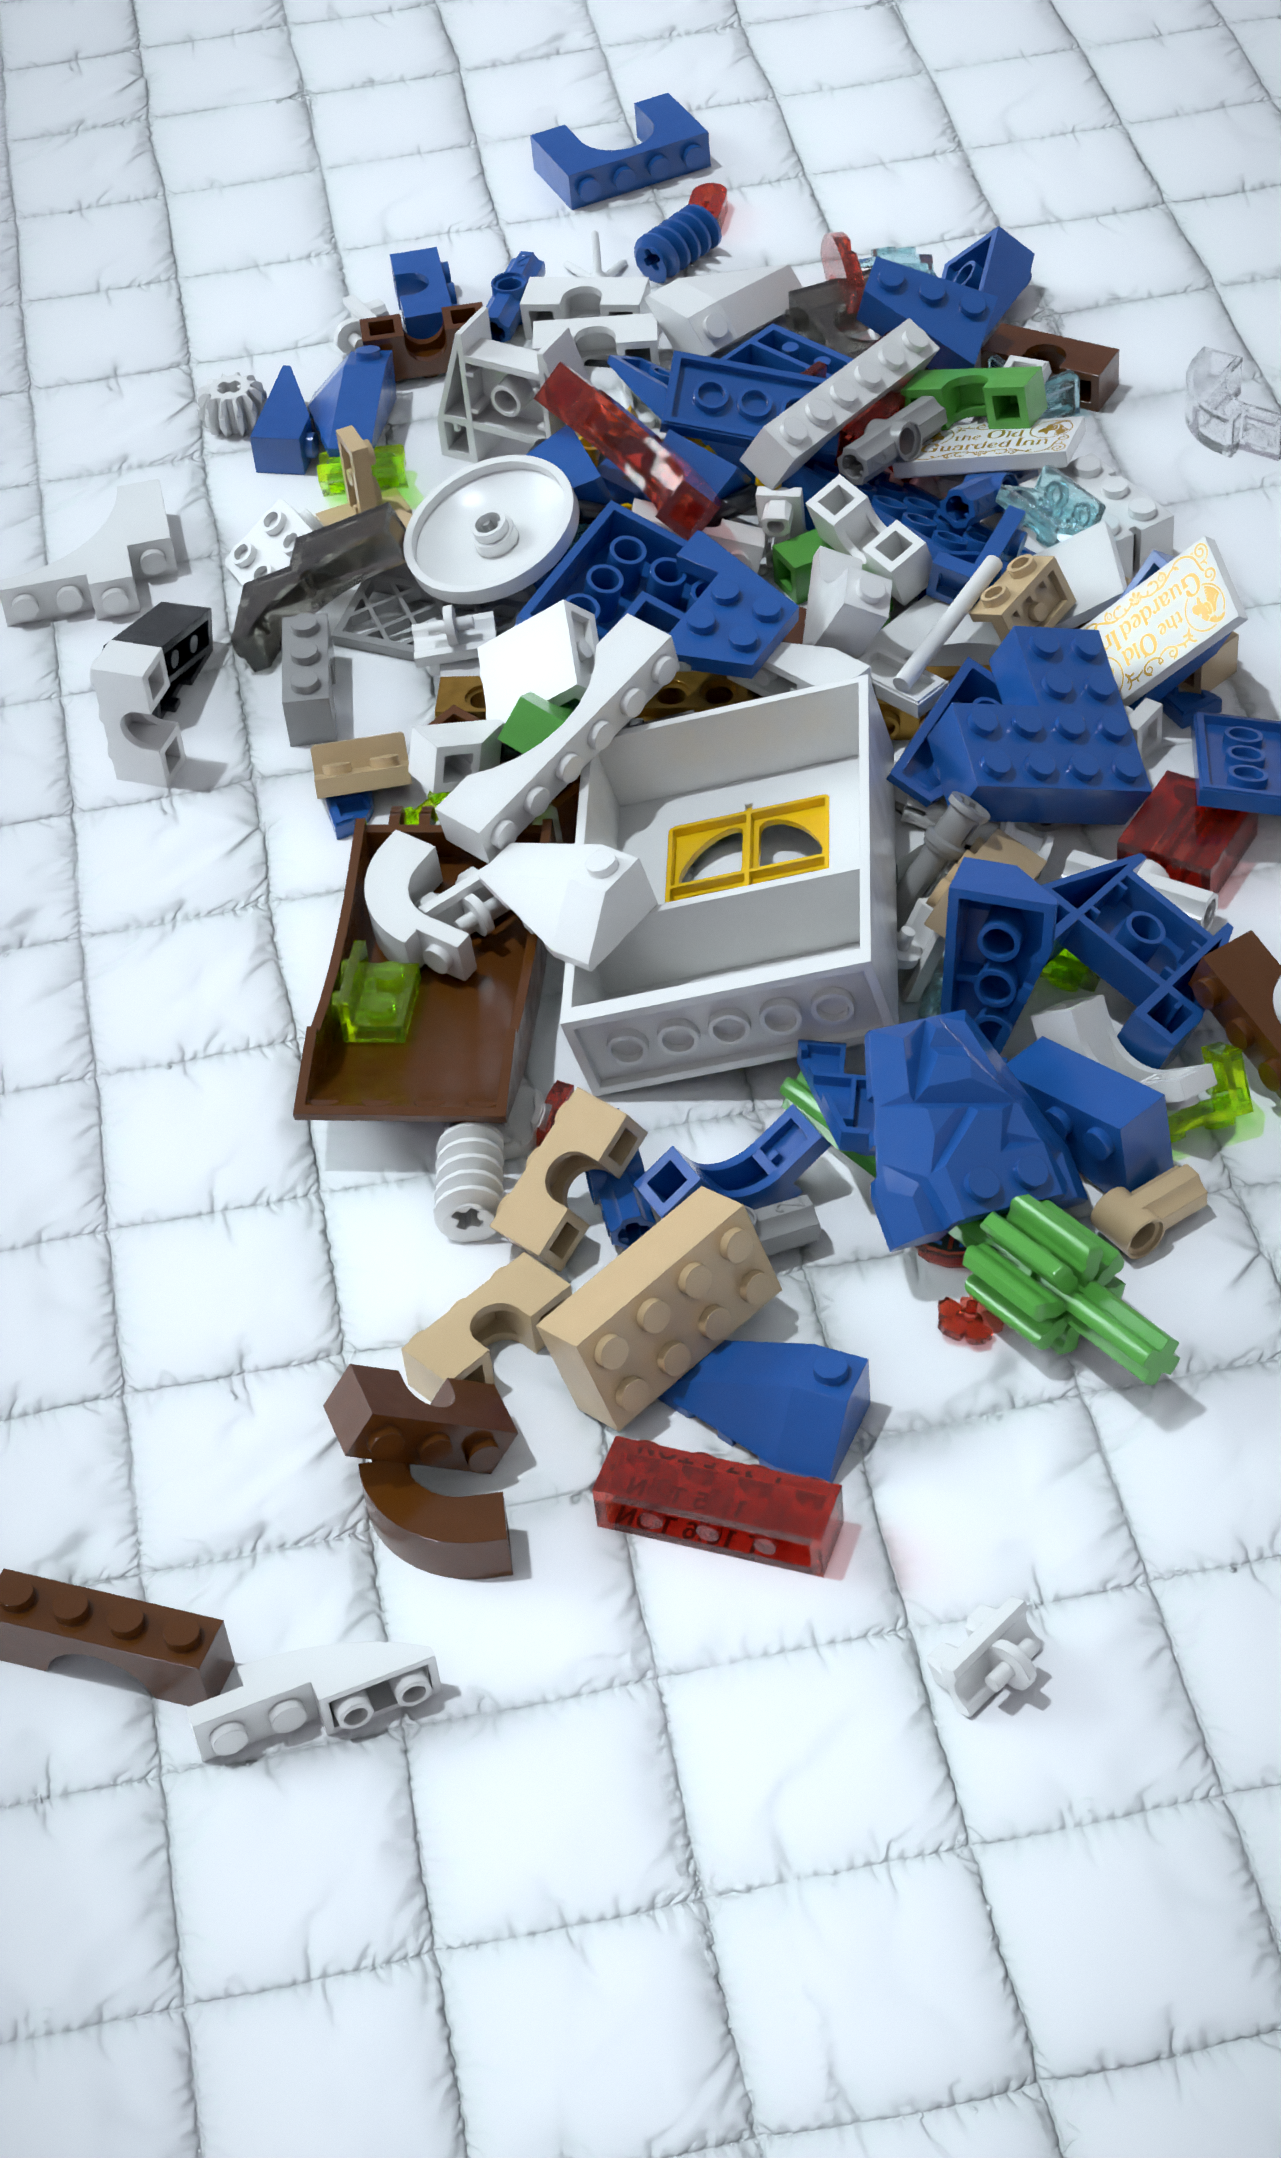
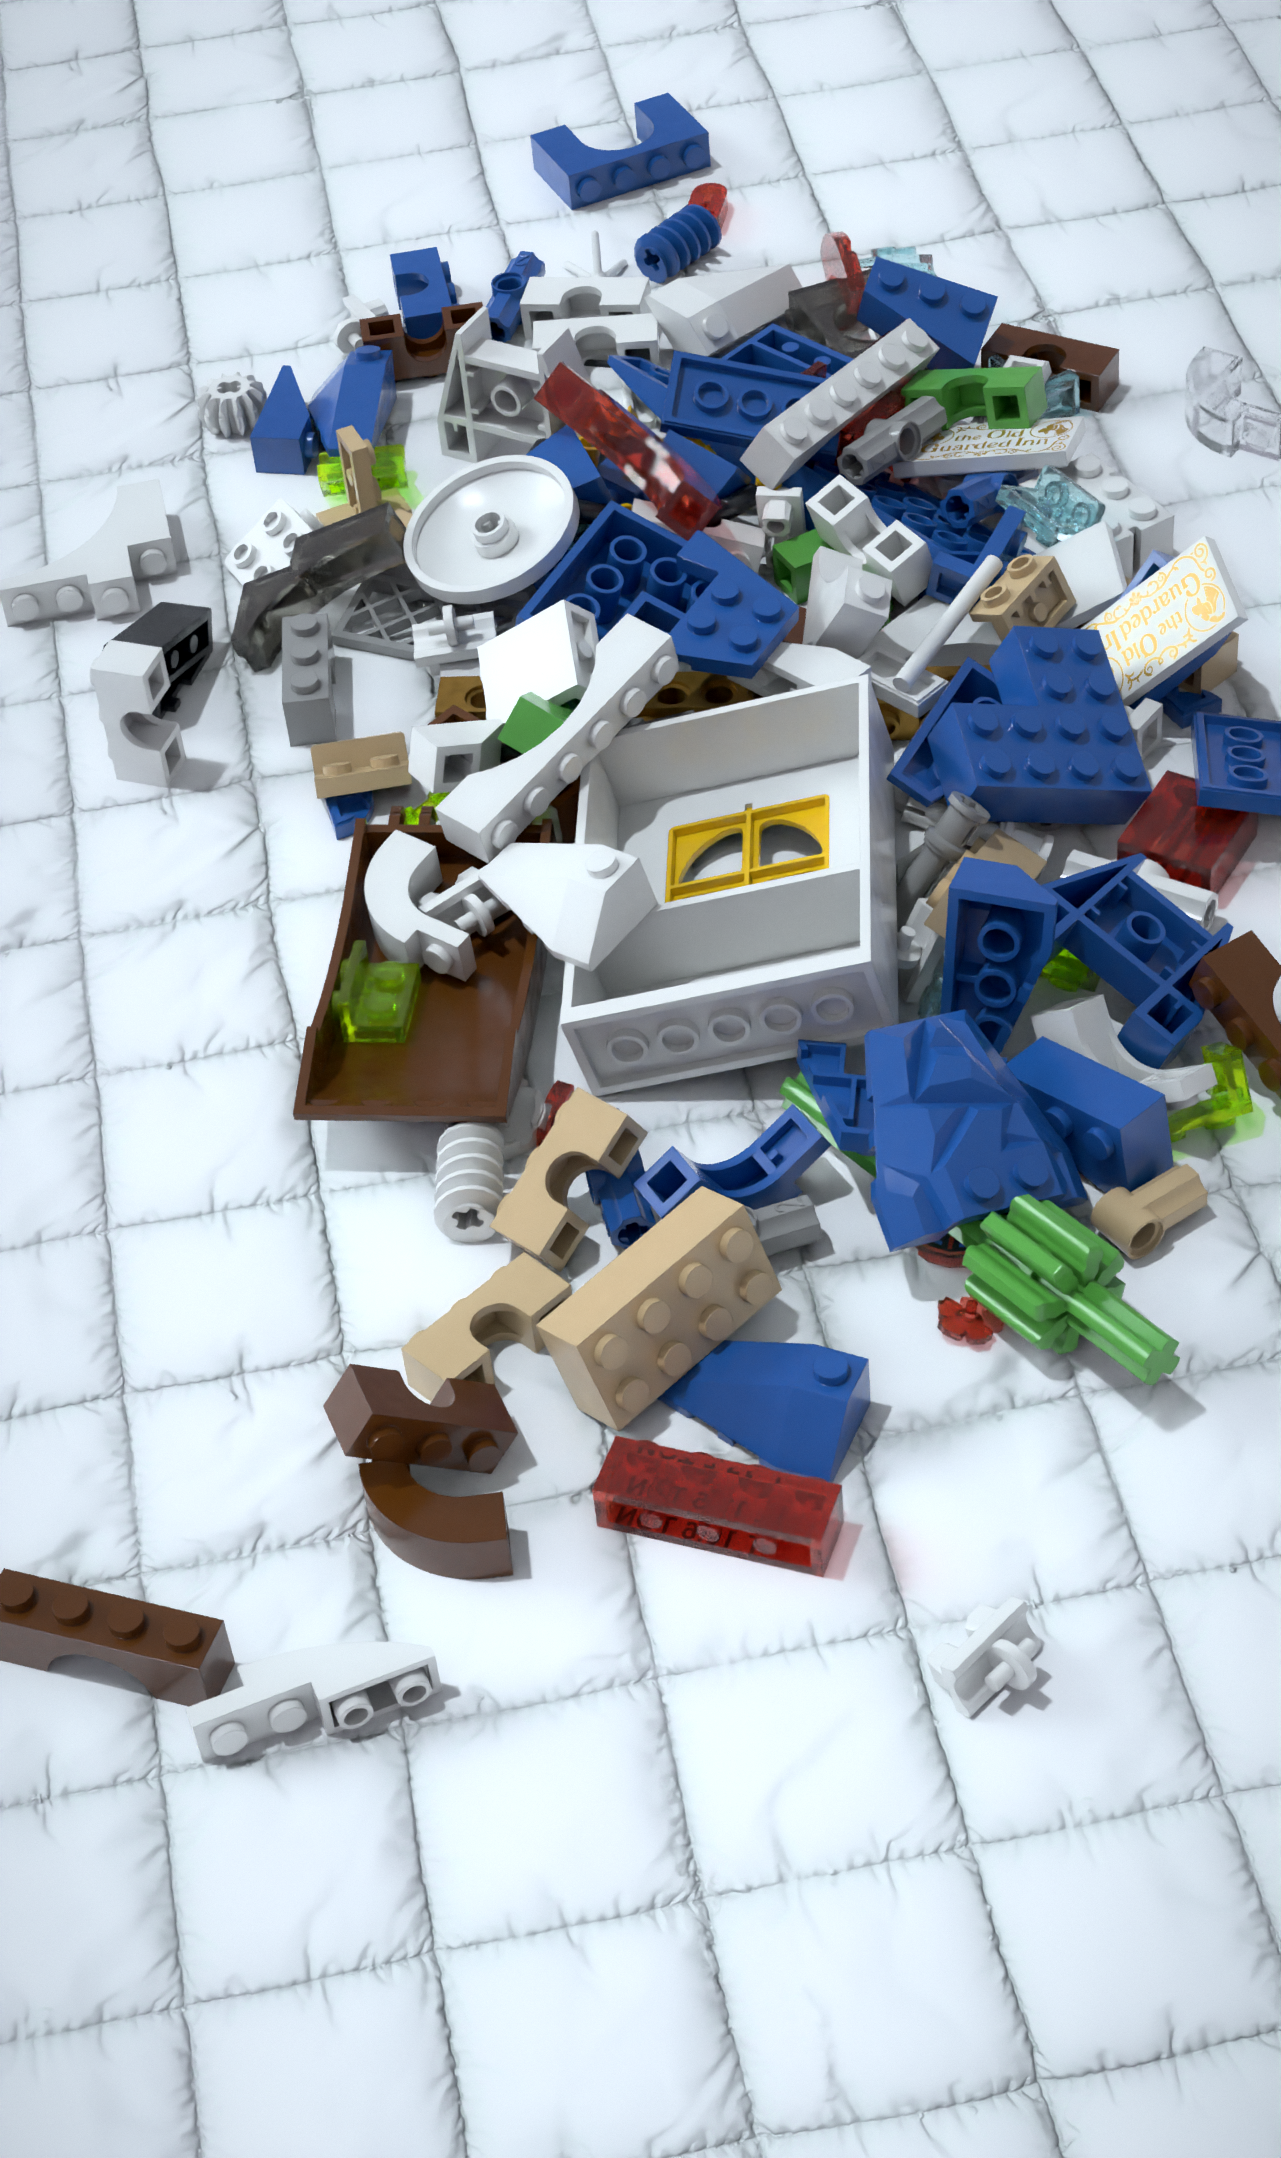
blue wedge [941,226,1035,341] -> none

